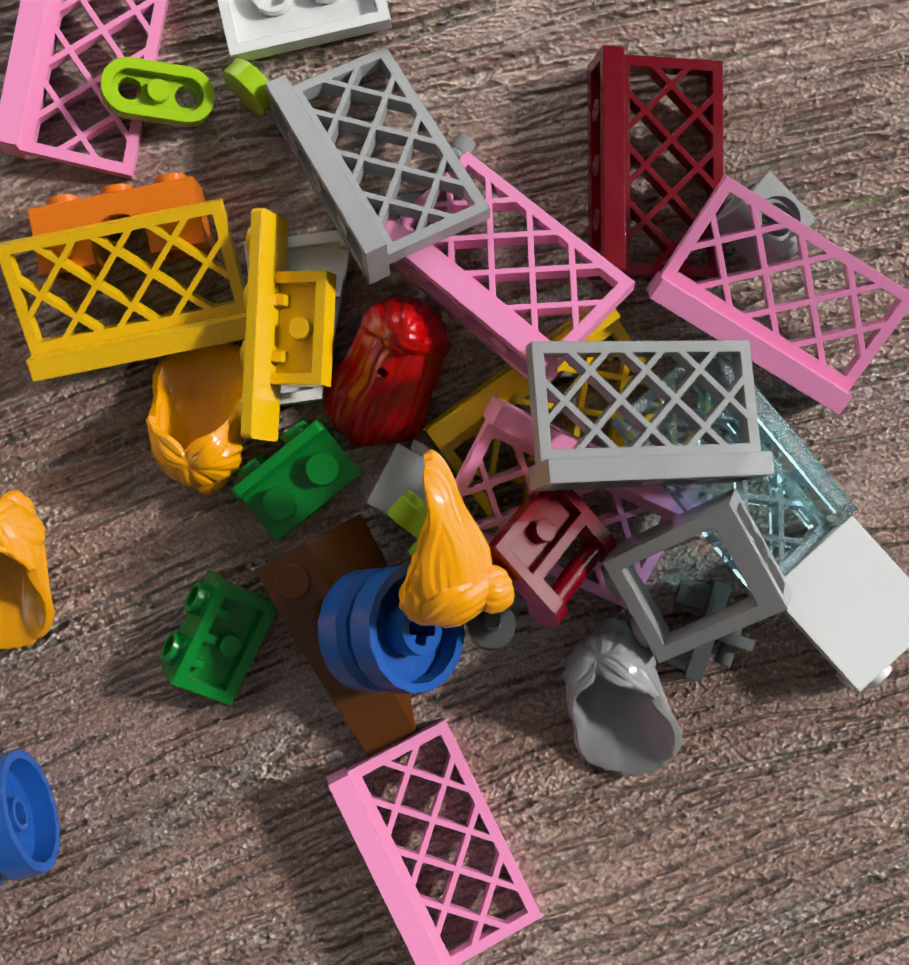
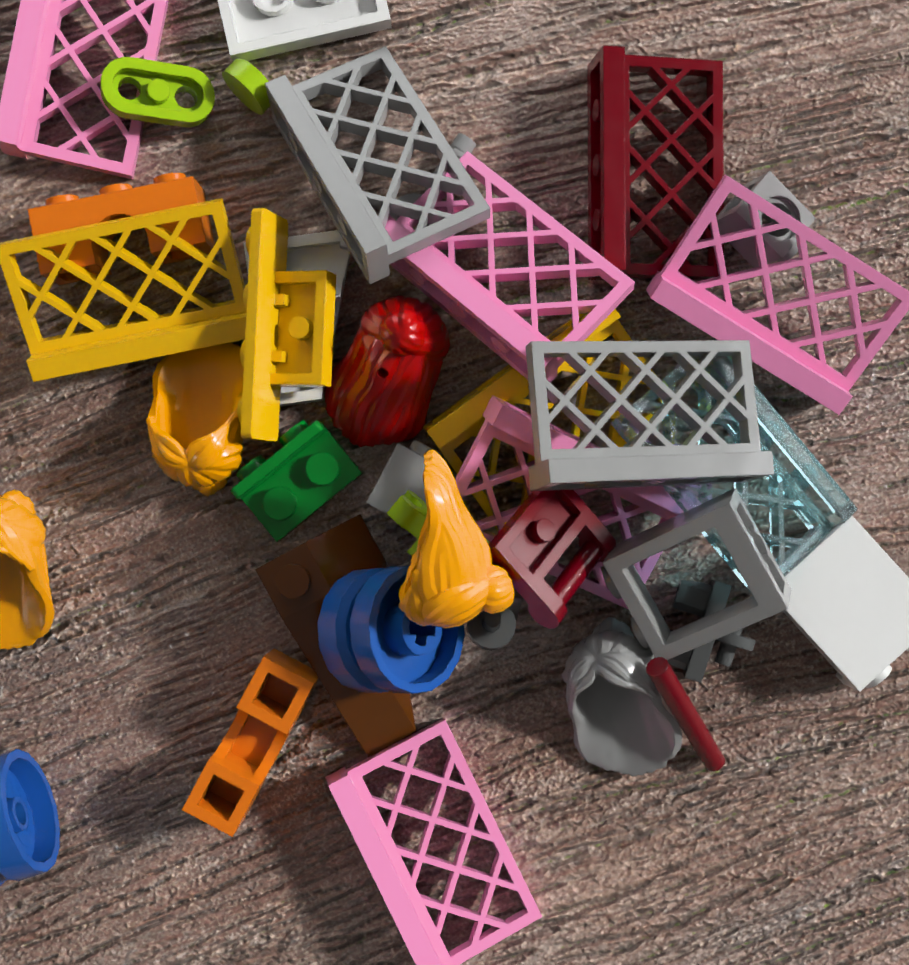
green bracket [160,570,277,705] -> none
none -> orange arch [182,648,319,837]
none -> dark red bar [646,657,725,771]

